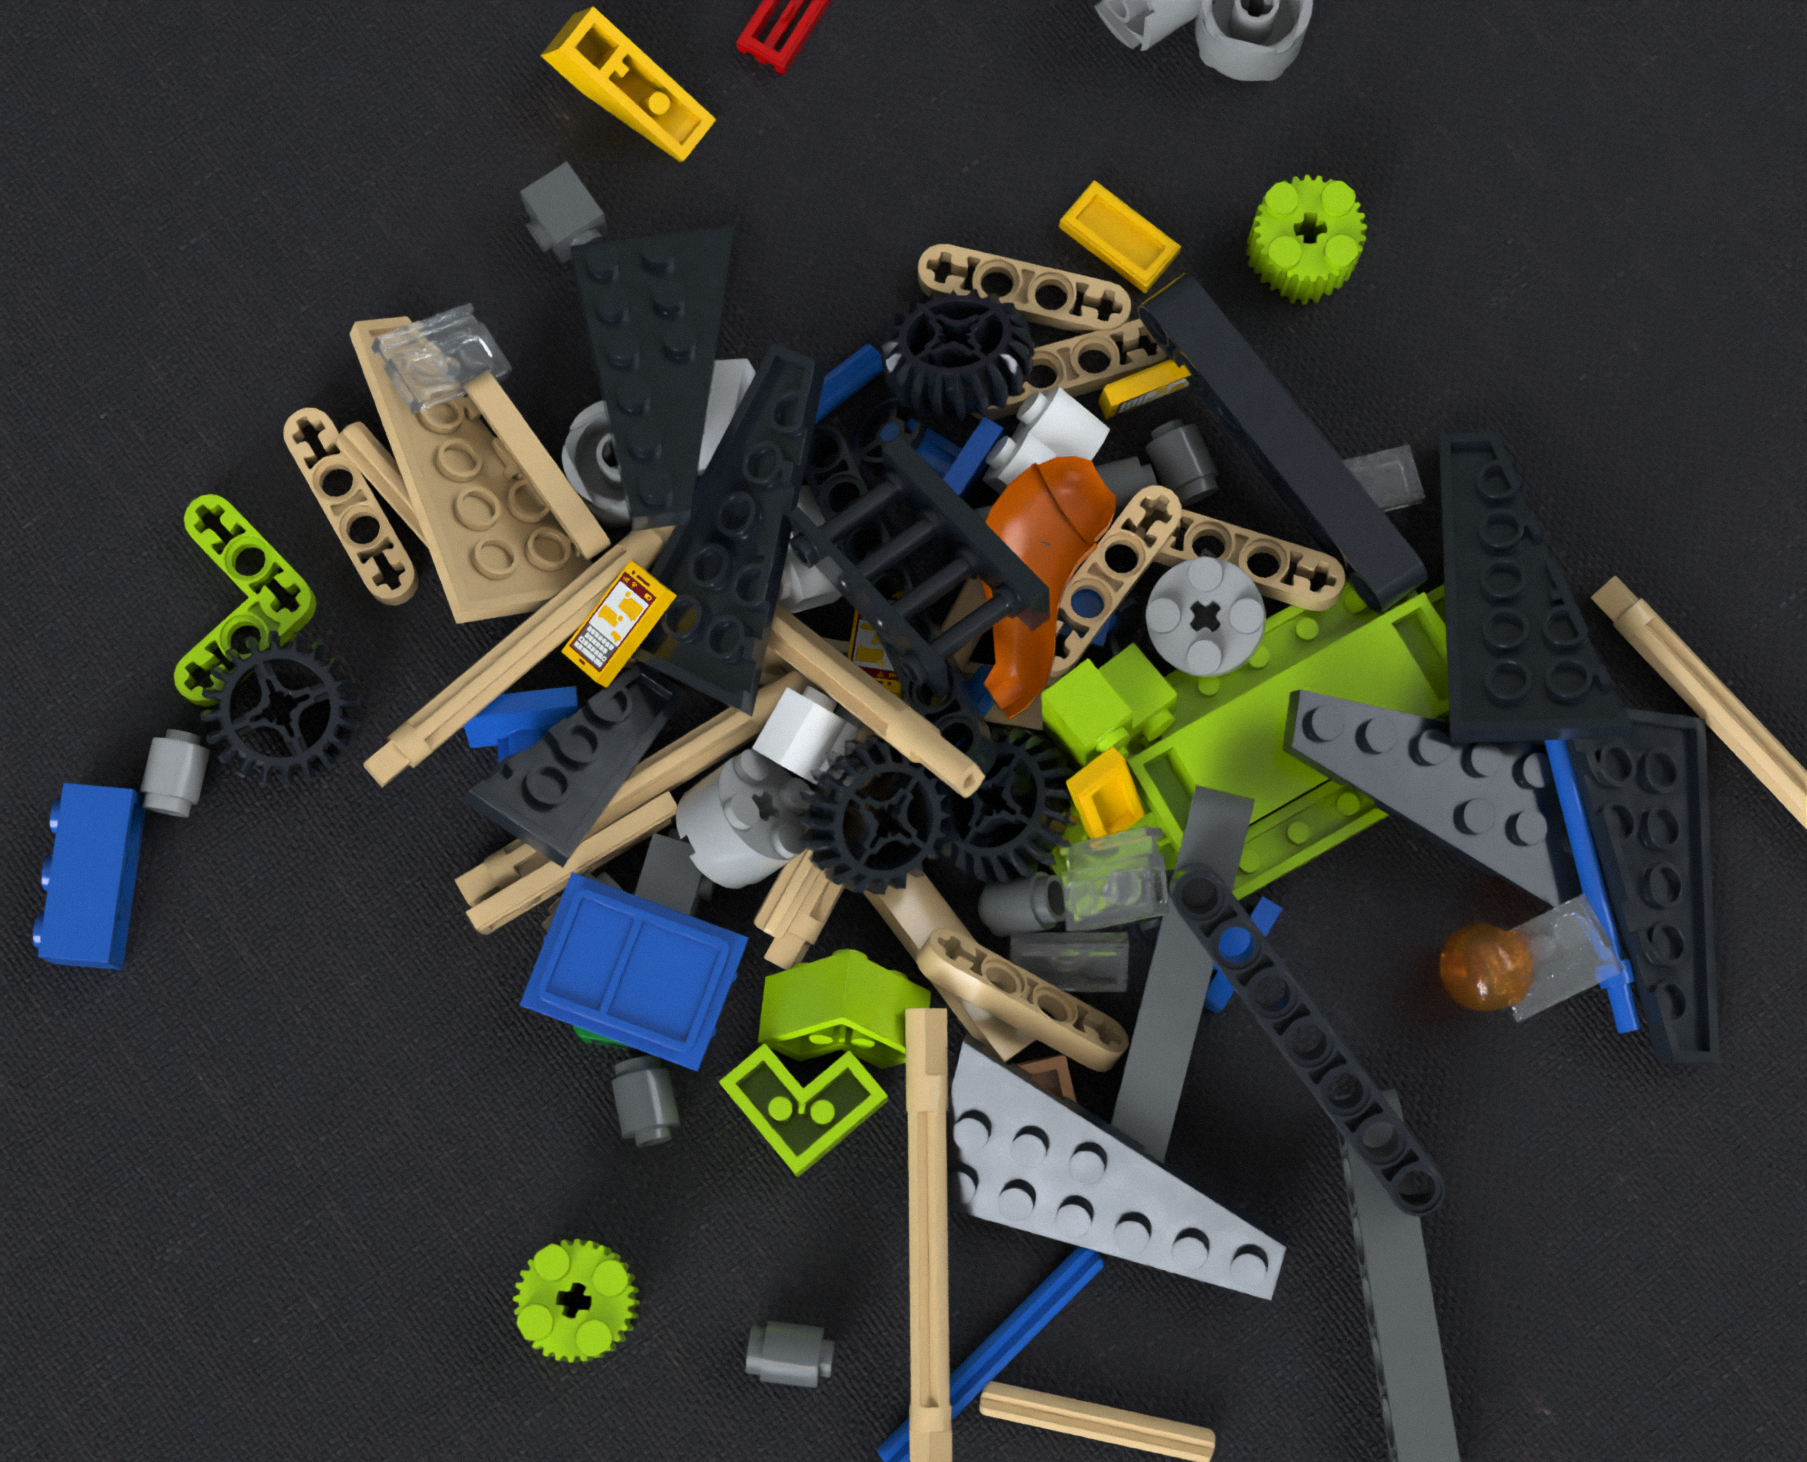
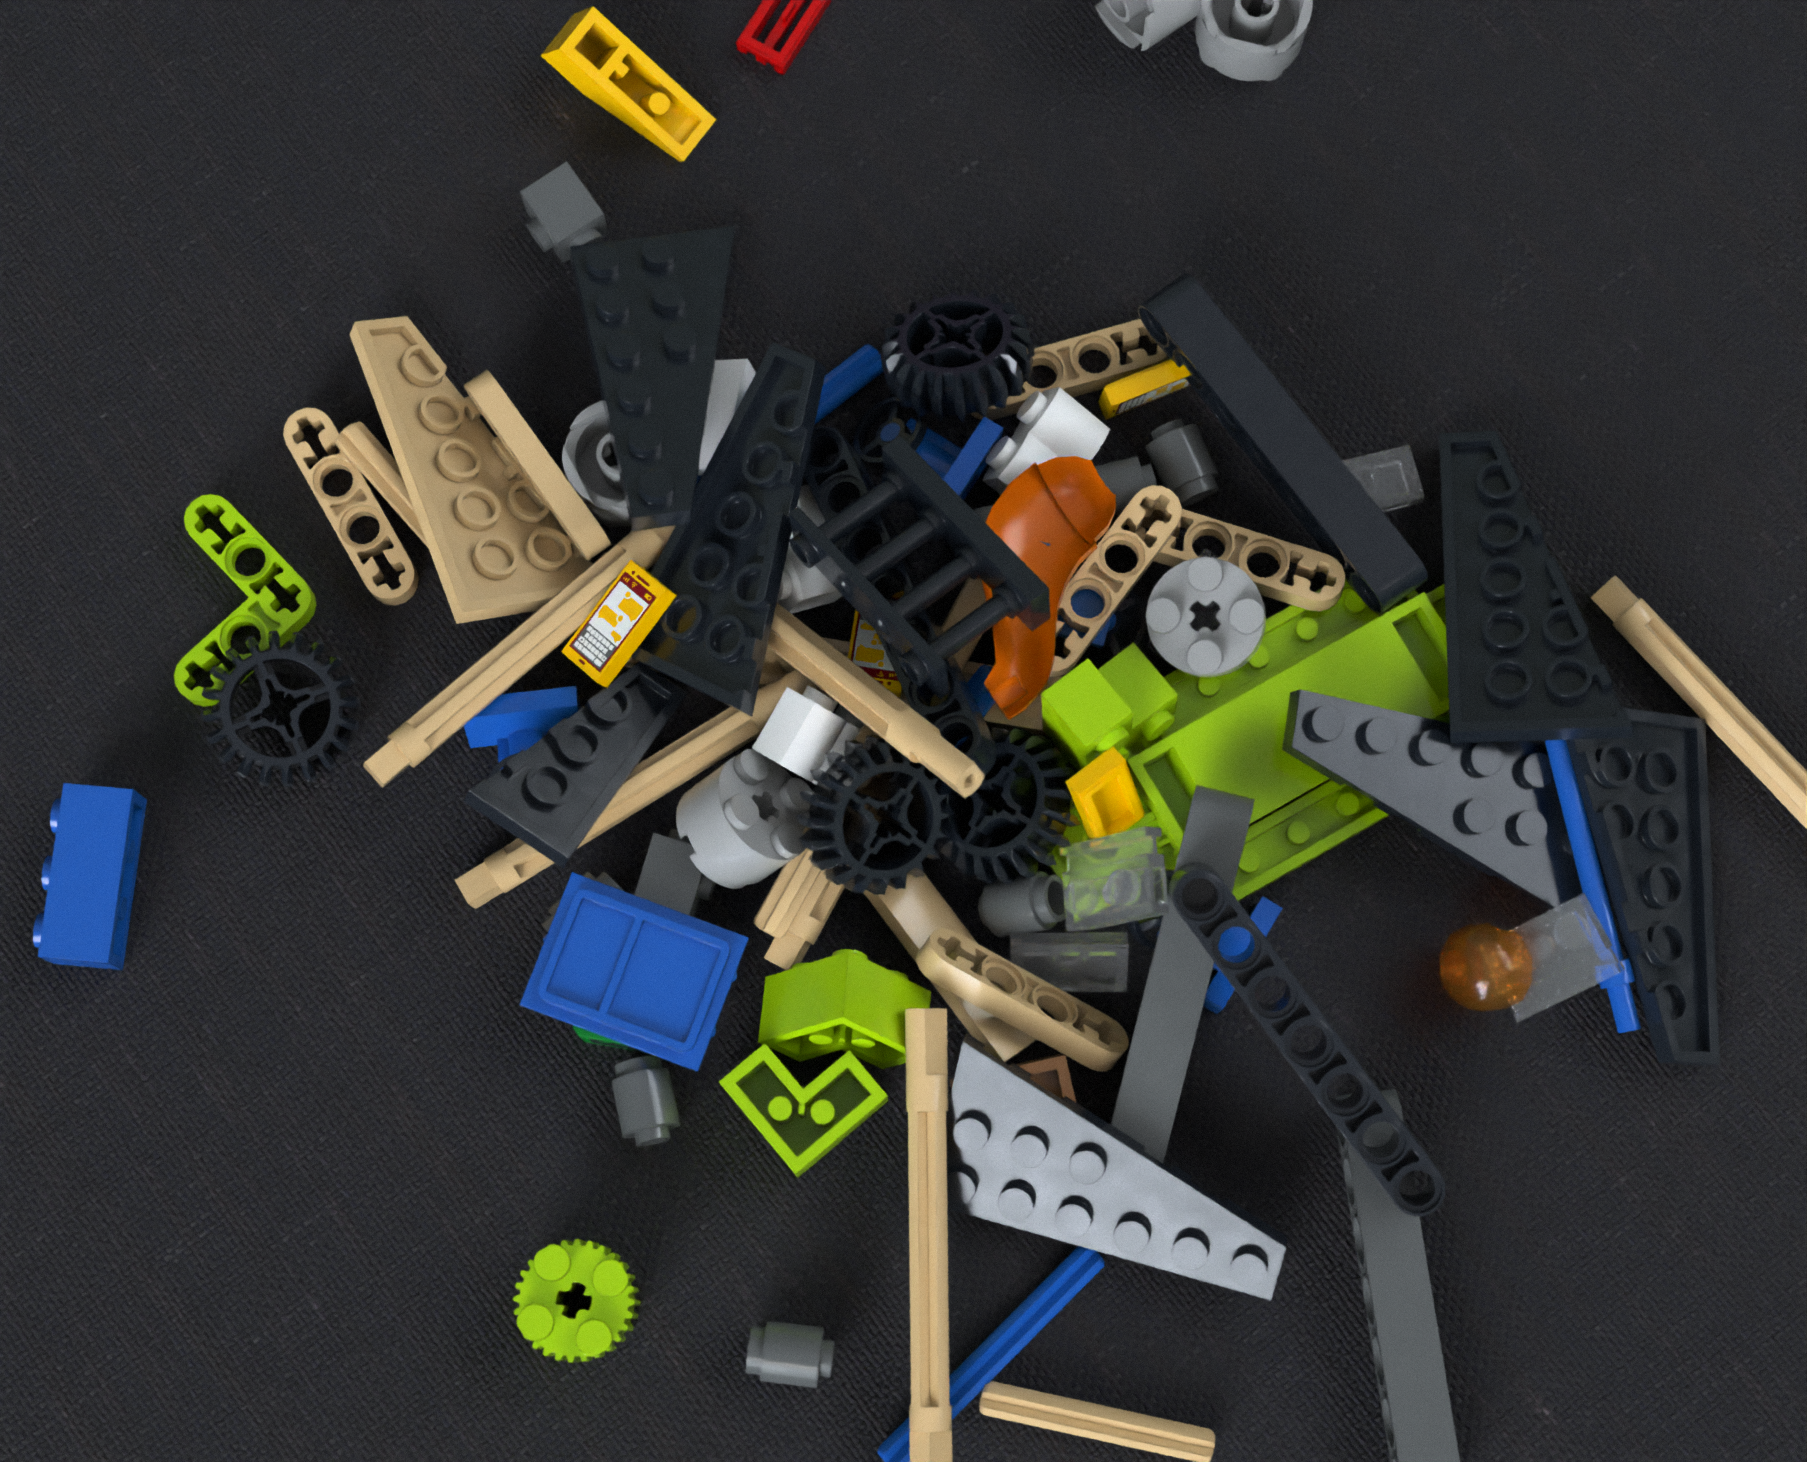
light grey brick [140,729,210,818] -> none
clear plate [371,303,512,414] -> none
tan tile [466,791,678,935] -> none
tan beam [918,244,1131,334] -> none
yellow tile [1059,180,1181,294] -> none
lime brick [1246,175,1367,305] -> none

